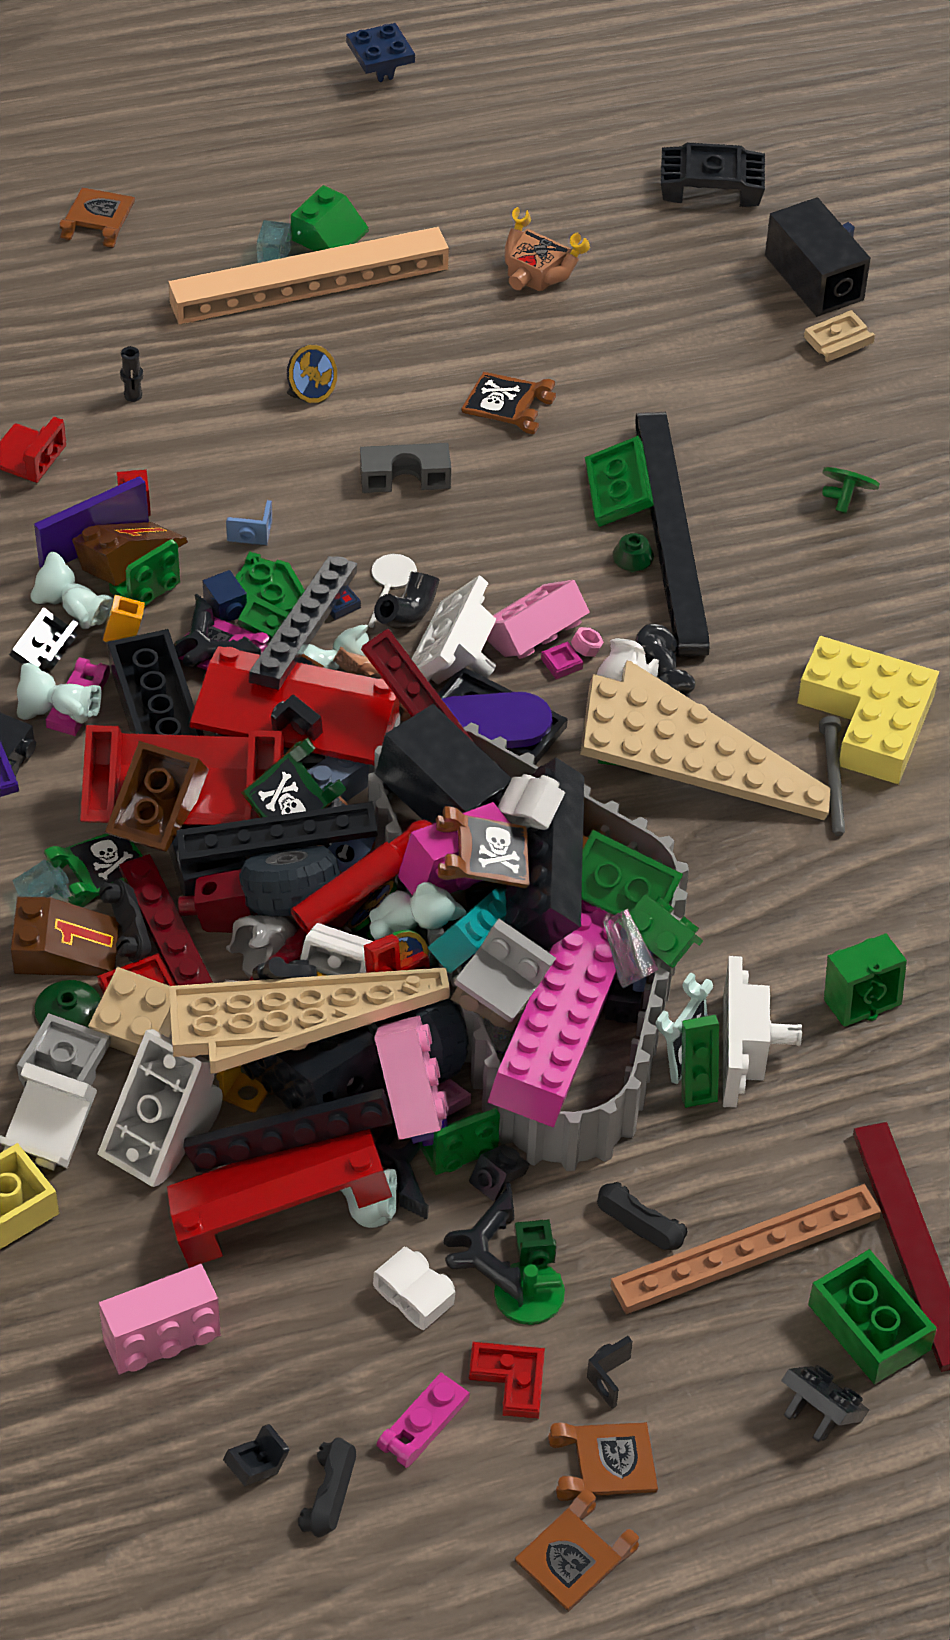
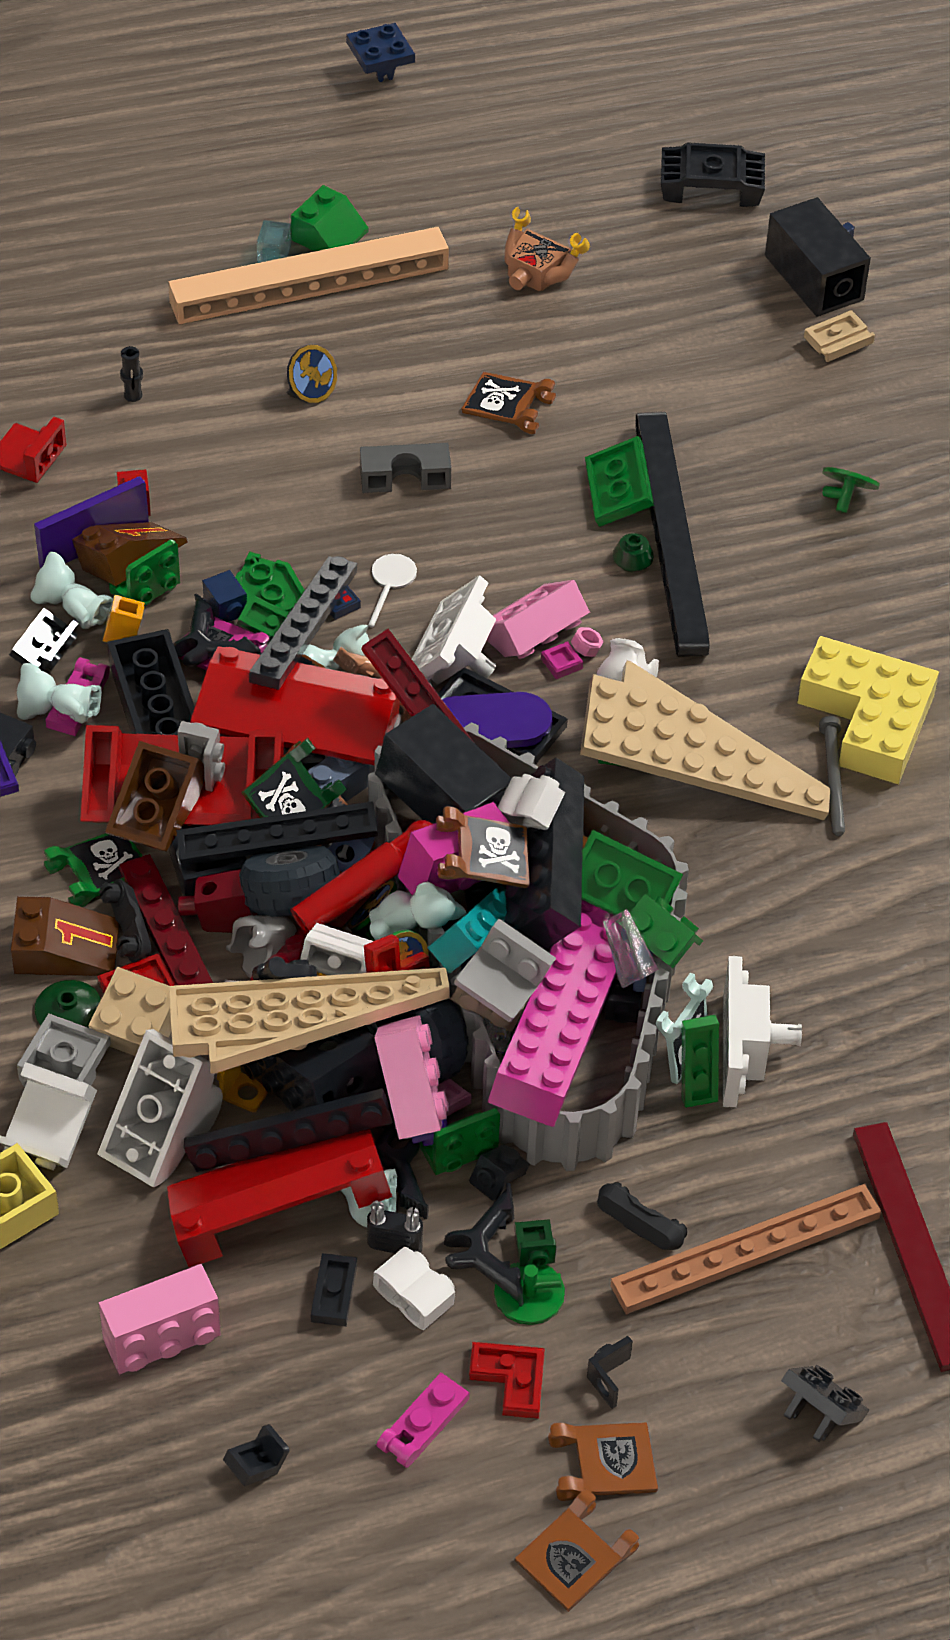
clear light blue bracket [12,859,70,900] -> none
dark orange flag [60,188,135,247] -> none
medium blue bracket [226,500,272,545] -> none
black bracket [271,694,323,741] -> none
black piece [298,1437,356,1538] -> none
black cylinder [374,571,440,628] -> none
black animal [636,624,695,698] -> none
green brick [808,1249,937,1385] -> none
green brick [824,933,907,1027] -> none
none -> light grey bracket [178,721,225,792]
none -> black plate [311,1253,357,1327]
none -> black piece [367,1200,423,1254]

